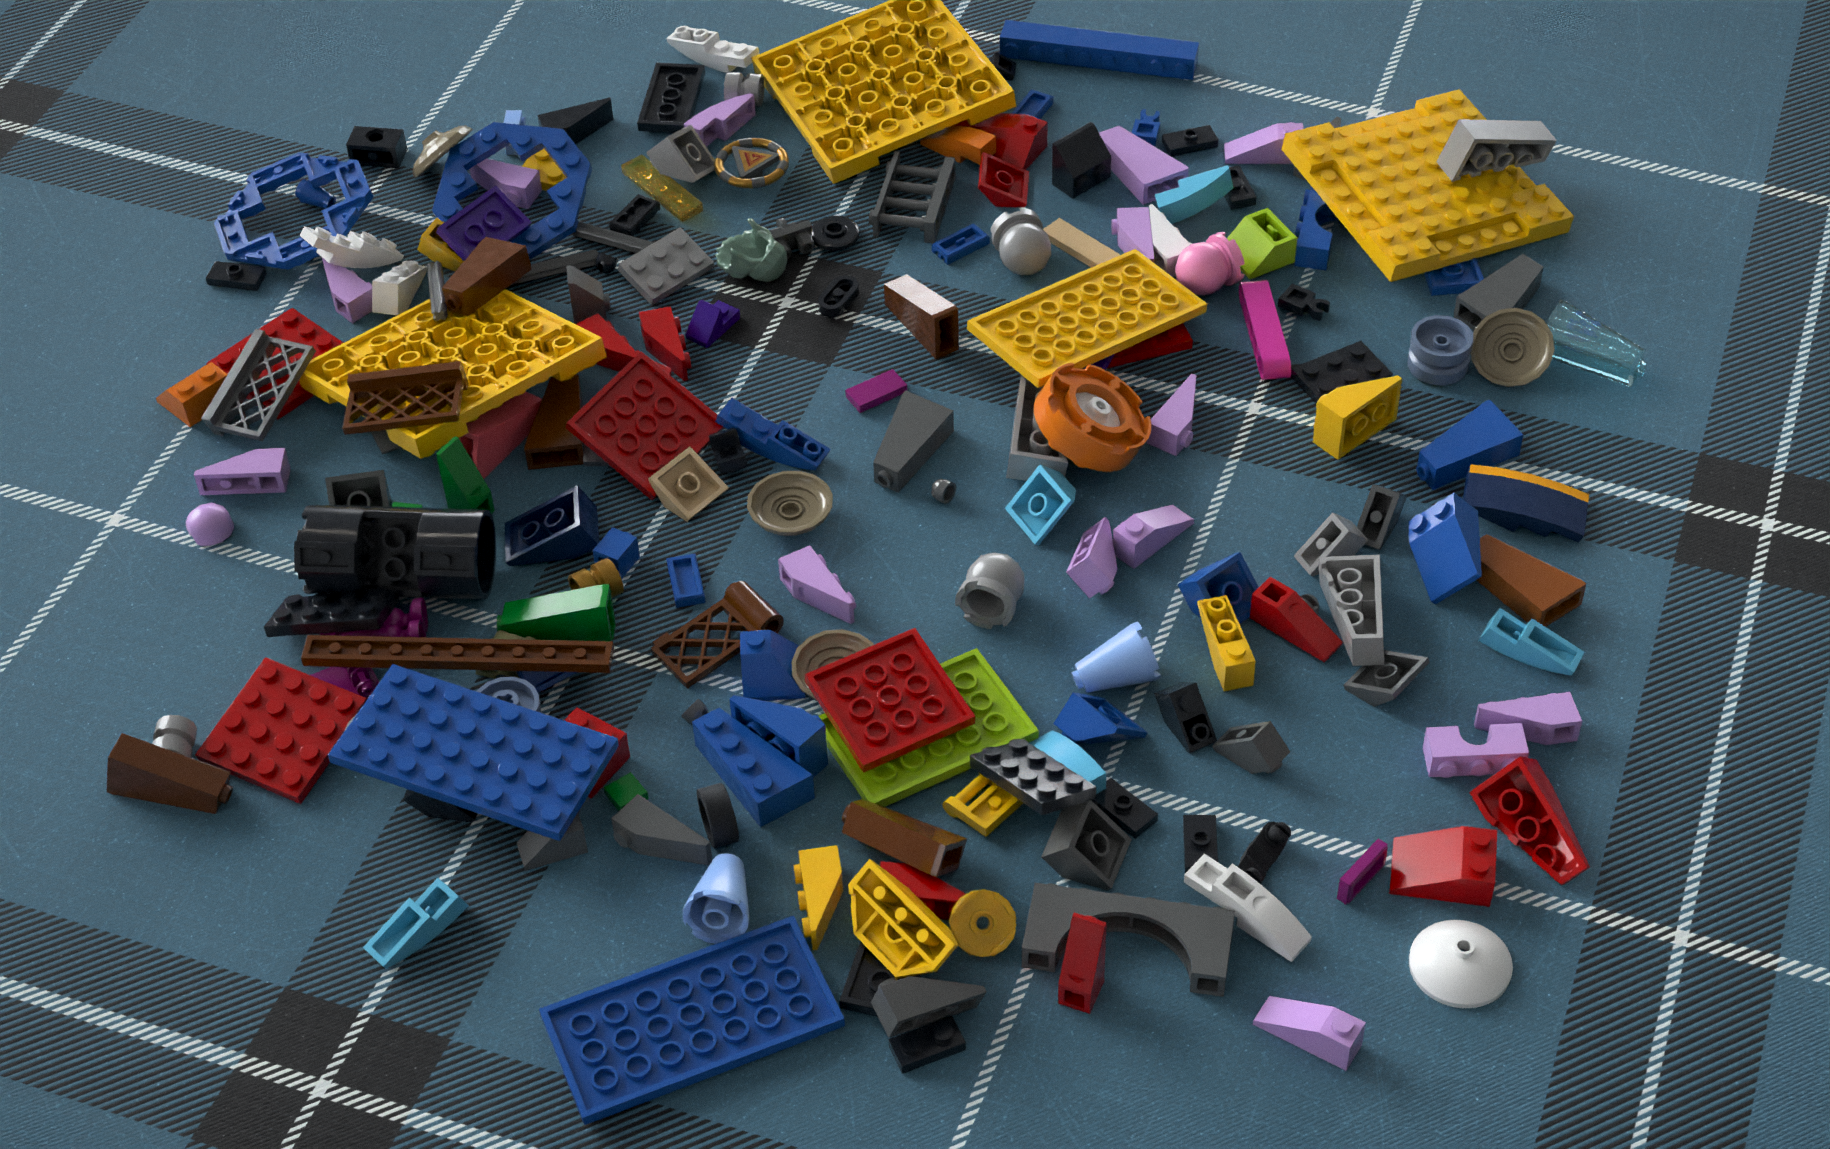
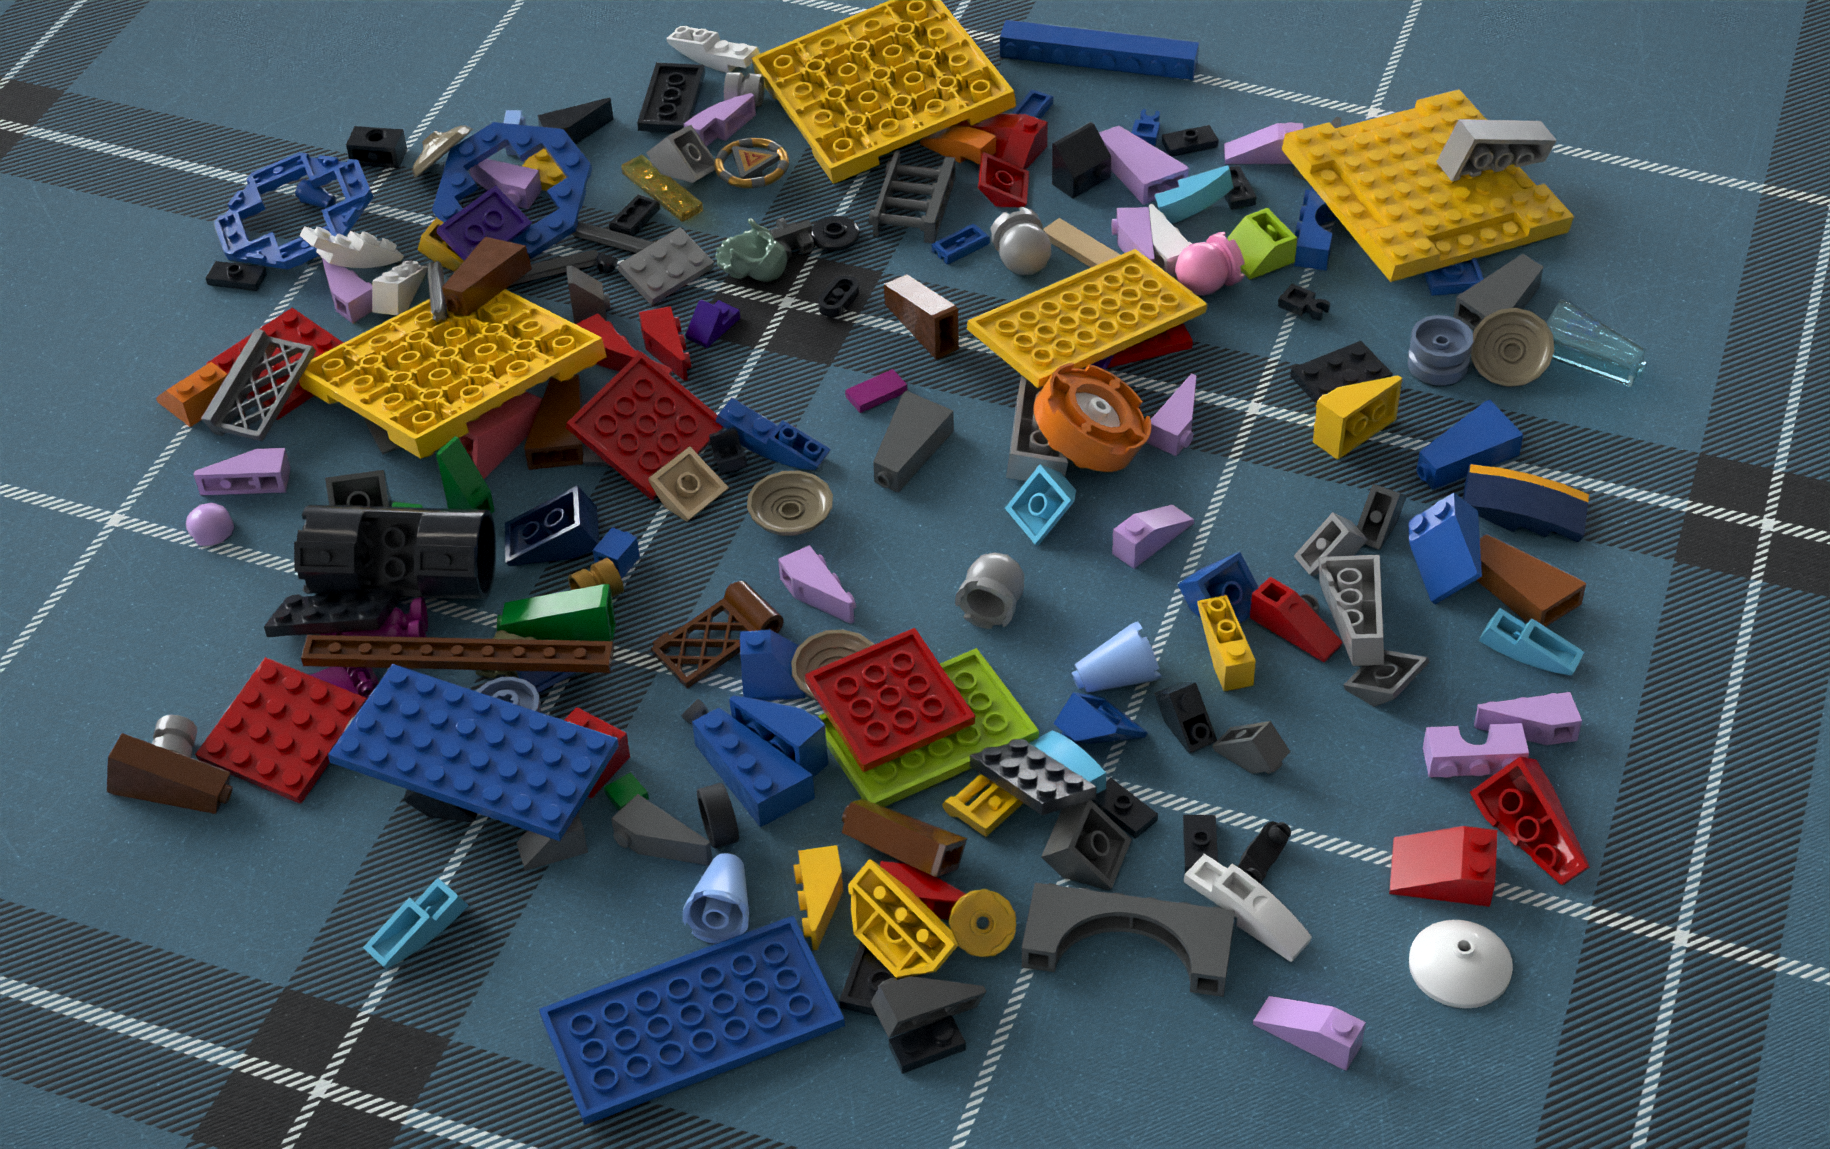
reddish brown fence [342,361,468,435] -> none
blue tile [666,553,706,608] -> none
dark grey hinge [931,478,956,504] -> none
black slope [990,52,1017,81] -> none
red slope [1058,912,1107,1014] -> none
lavender slope [1066,517,1117,598] -> none
dark pink beam [1239,280,1291,380] -> none
magenta tile [1337,838,1388,905] -> none

